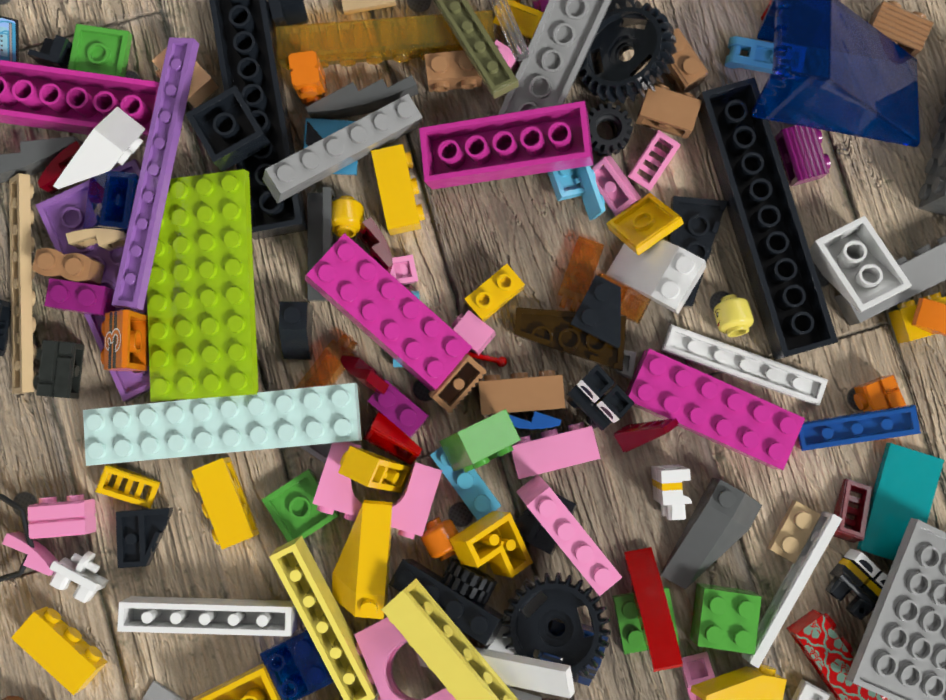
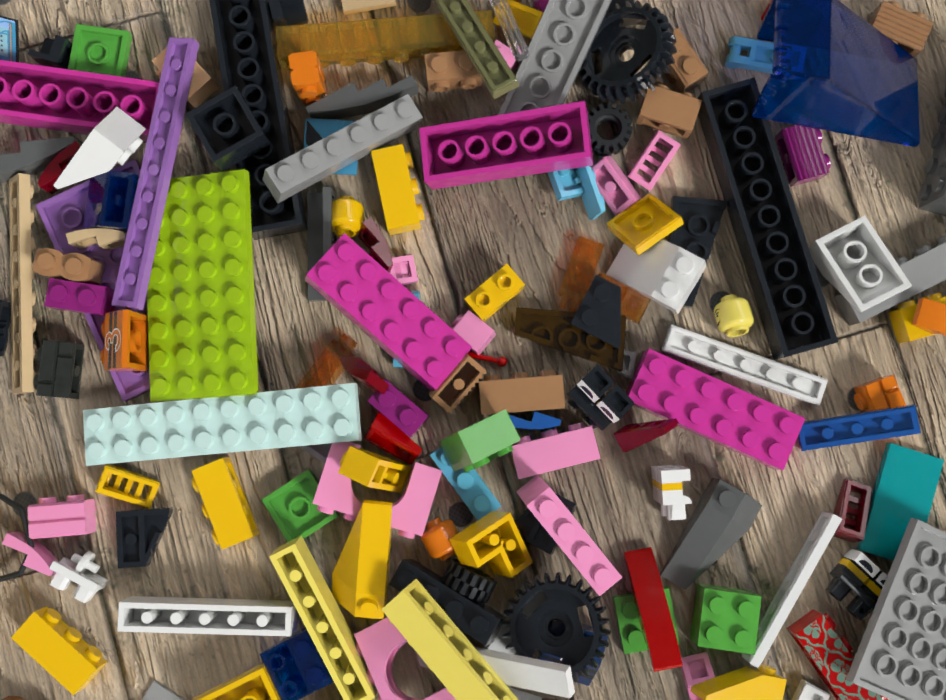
black slope [279,301,313,360] -> none
tan plate [767,500,821,564] -> none

